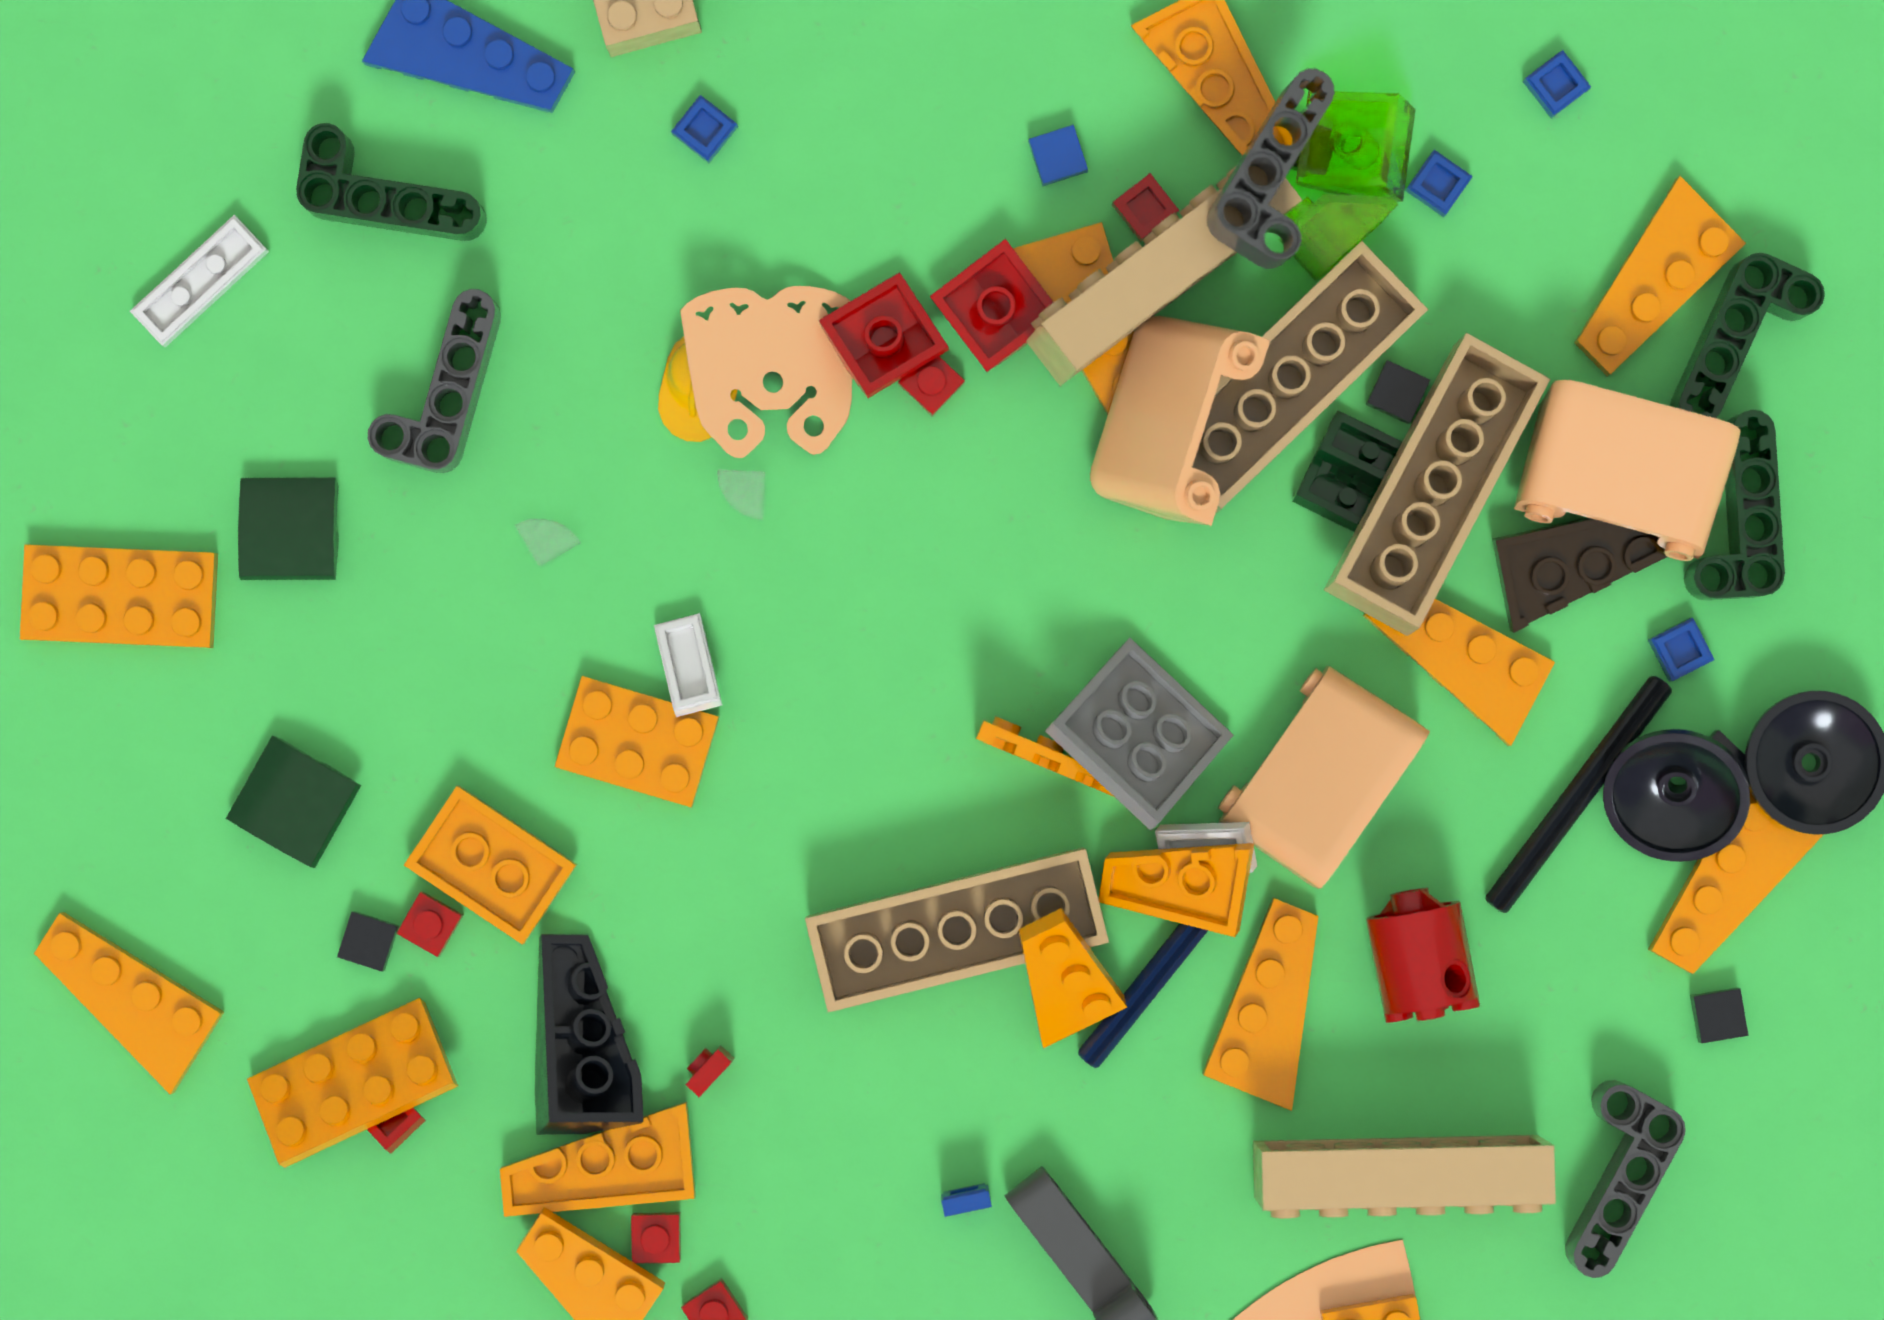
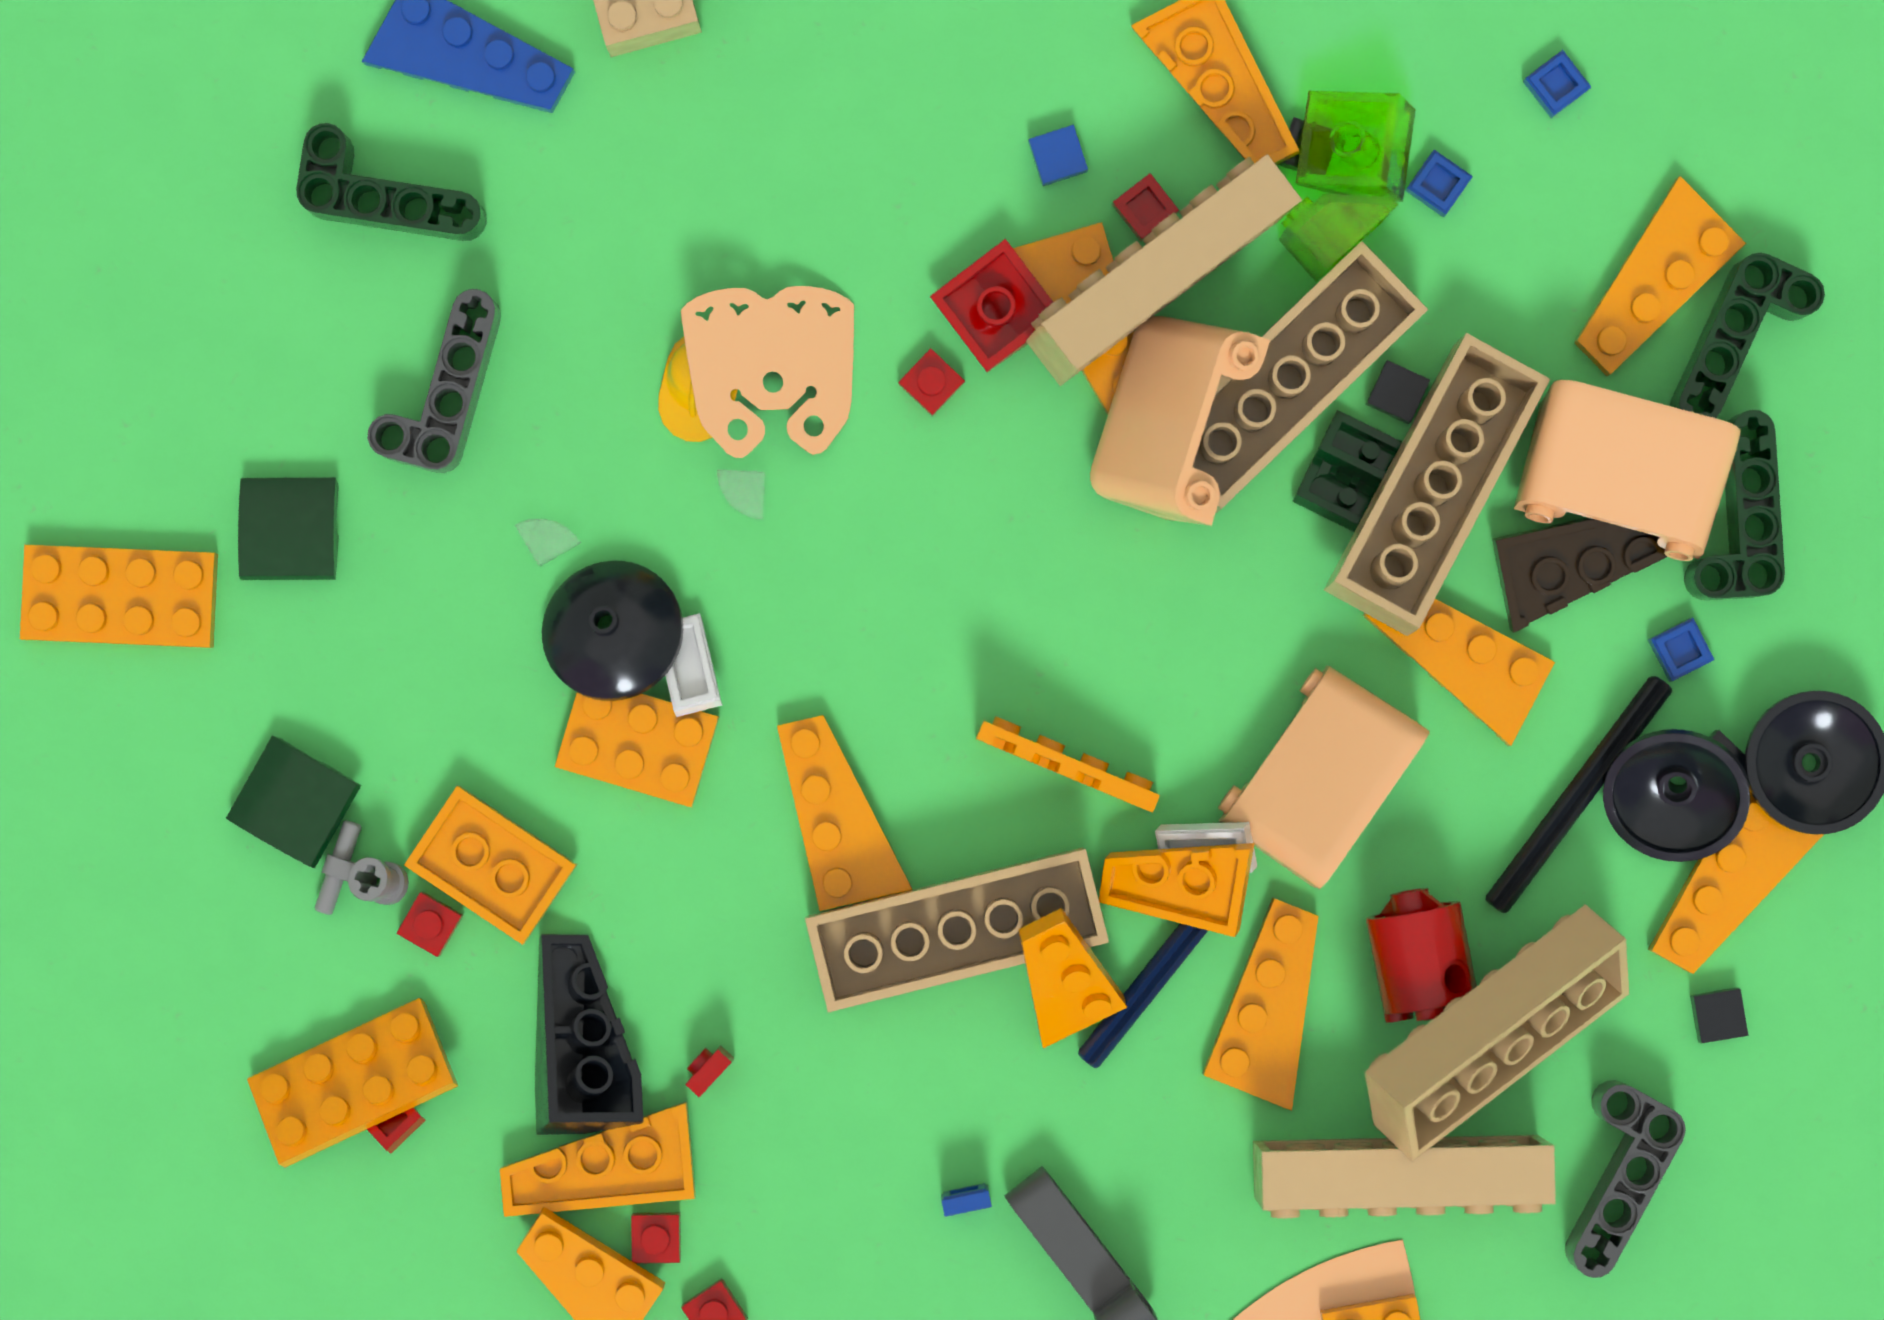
light orange wing [34,912,224,1095] -> none
white tile [130,215,269,348] -> none
black tile [337,911,399,972] -> none
blue tile [671,95,738,163] -> none
red slope [819,272,949,398] -> none
light grey plate [1045,638,1234,831] -> none
dark grey beam [1207,69,1334,269] -> none
none -> light grey piece [314,820,408,915]
none -> black dish [542,561,684,701]
none -> light orange wing [777,715,912,911]
none -> tan brick [1365,904,1629,1161]

